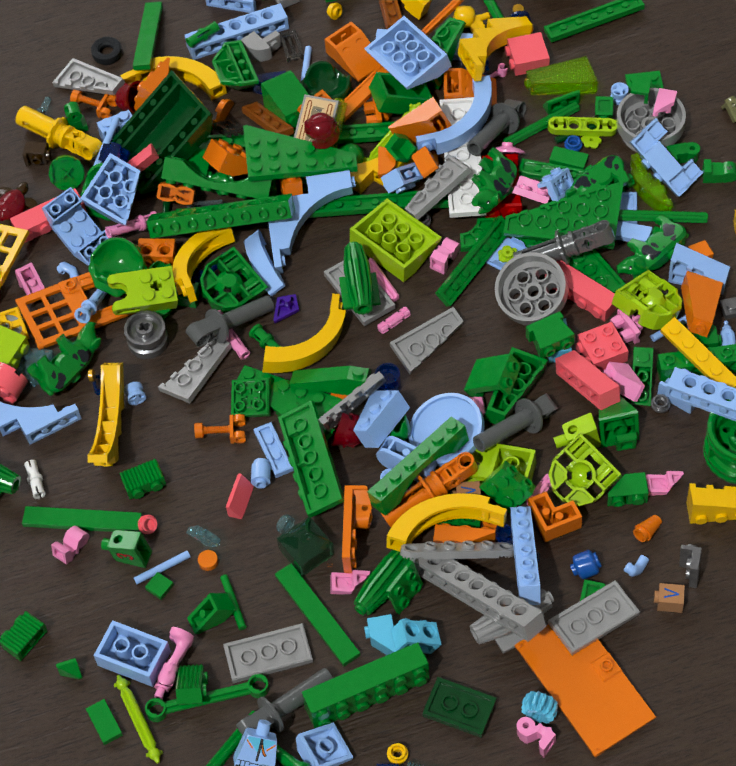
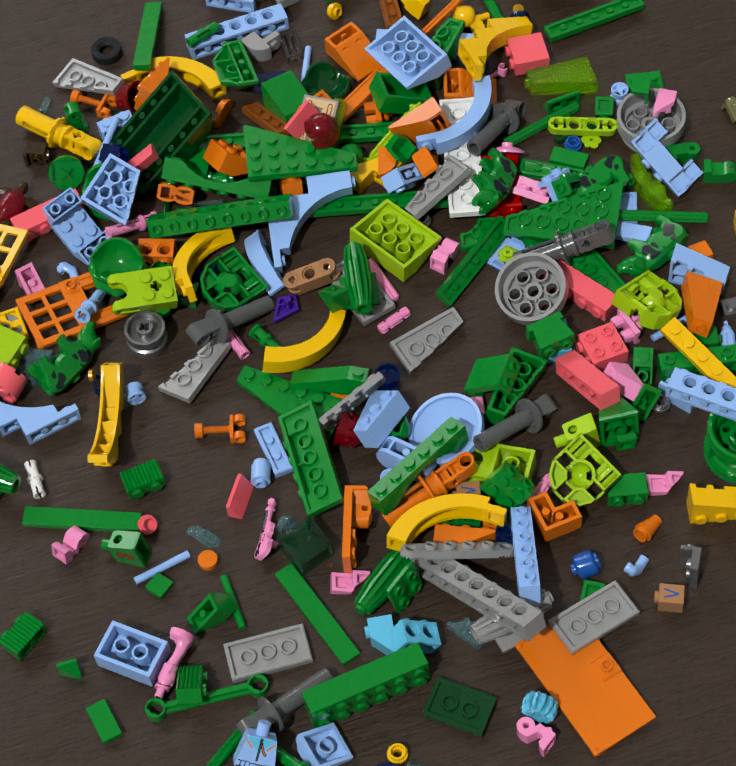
lime wheel [114,675,163,764] -> none
clear smoke tile [213,120,244,138] -> none
green tile [231,377,270,418] -> none
none -> bright pink piece [254,498,278,561]
none -> medium nougat piece [283,258,341,295]
none -> coral slope [284,100,319,139]
none -> green slope [318,284,349,313]
none -> clear light blue slope [446,617,484,650]
none -> green bracket [551,173,580,199]
none -> green slope [632,383,662,422]

